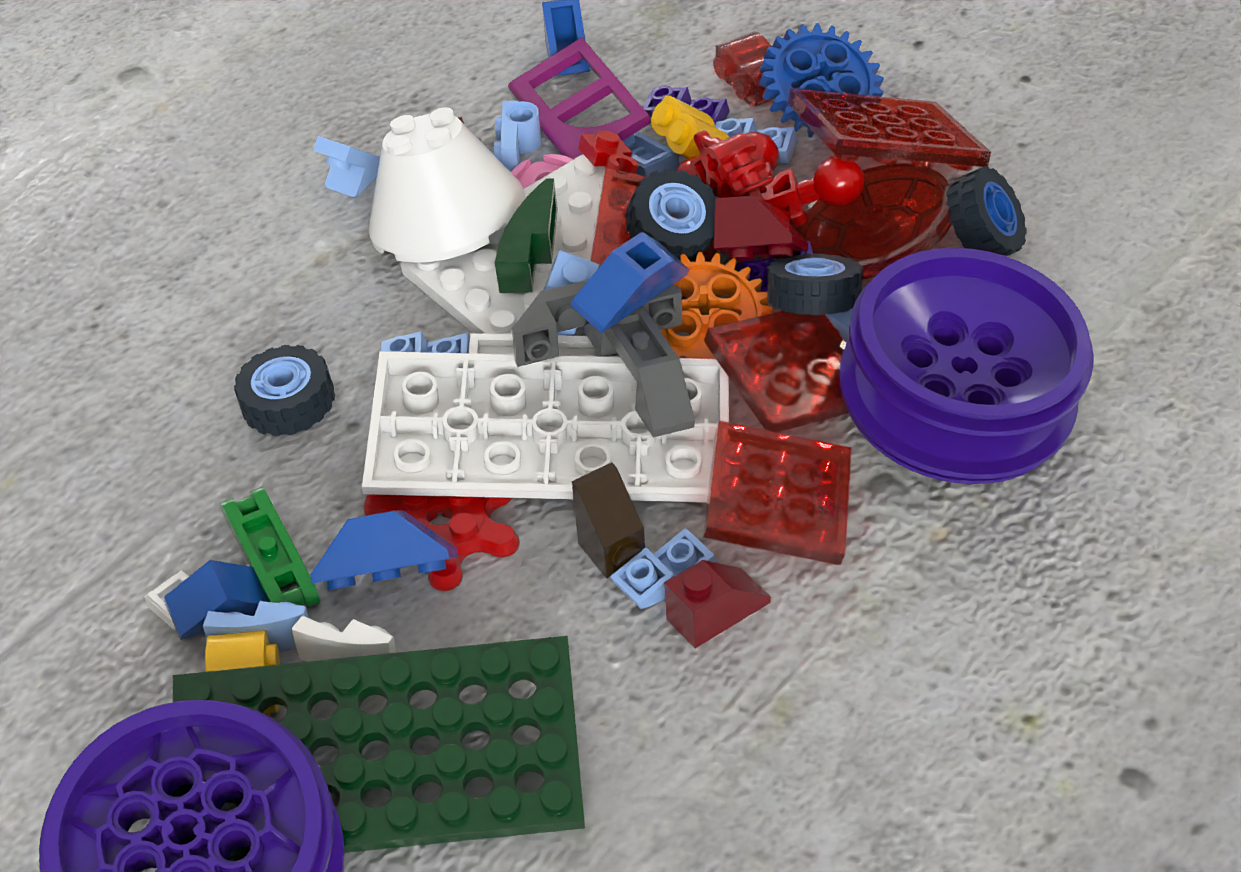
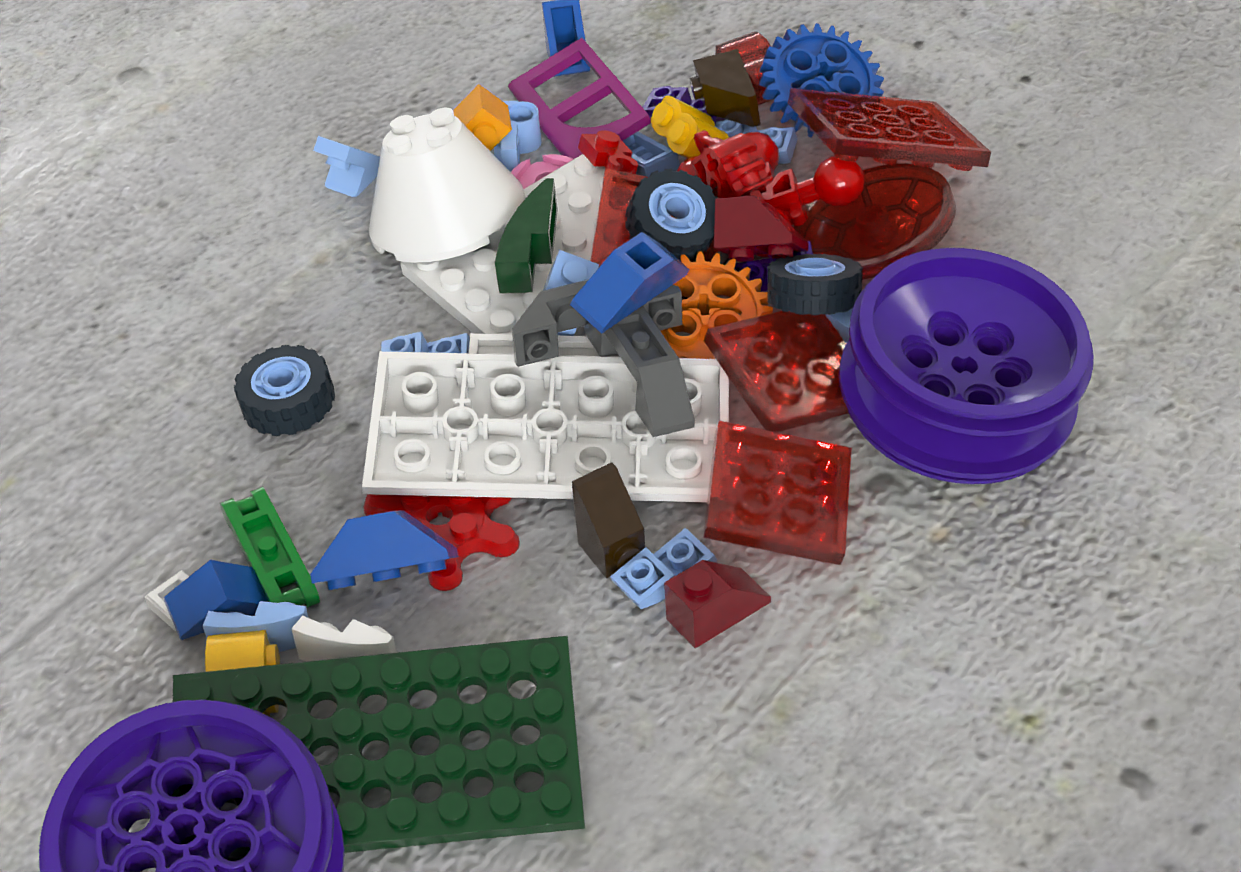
black wheel [946,166,1027,256] -> none
none -> light orange brick [453,84,512,151]
none -> dark brown slope [689,49,761,127]

